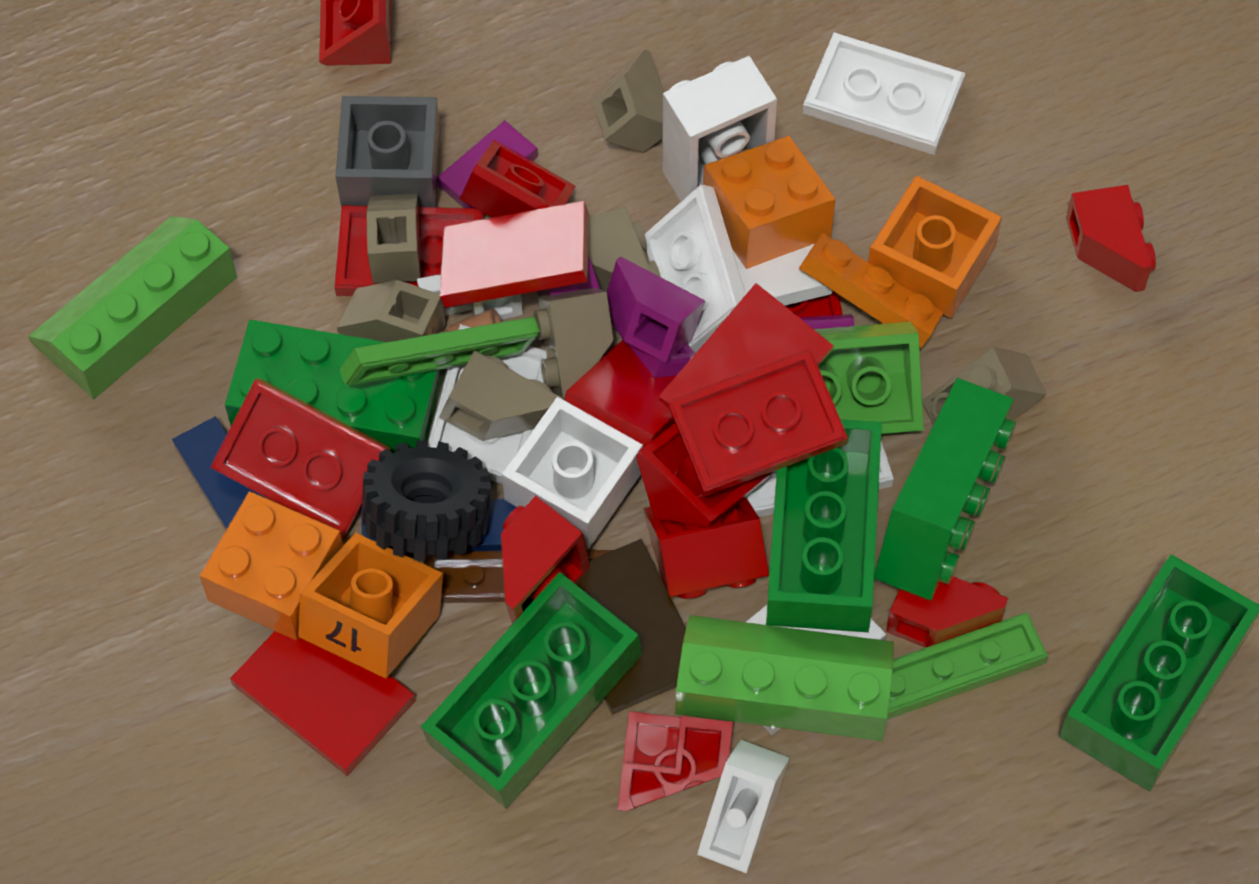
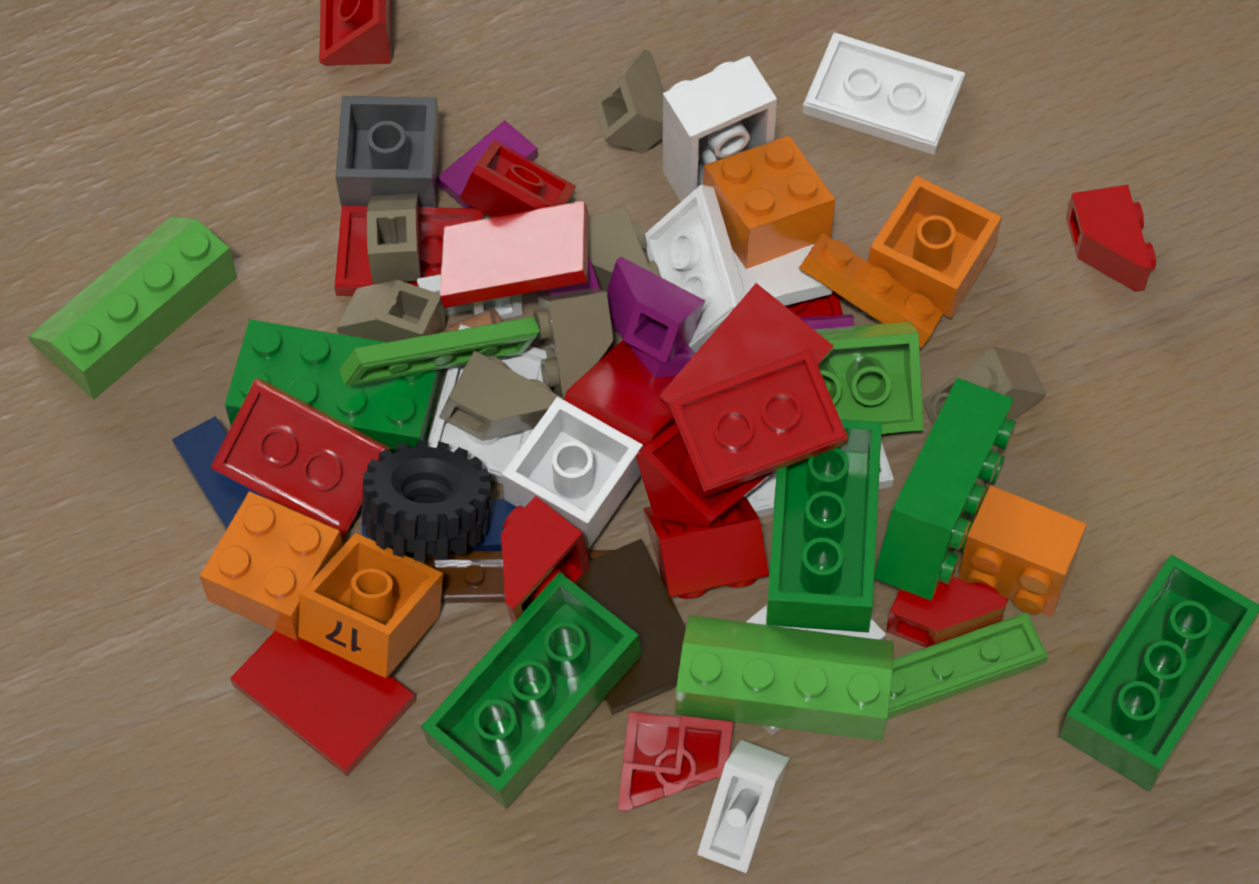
none -> orange brick [958,485,1087,617]

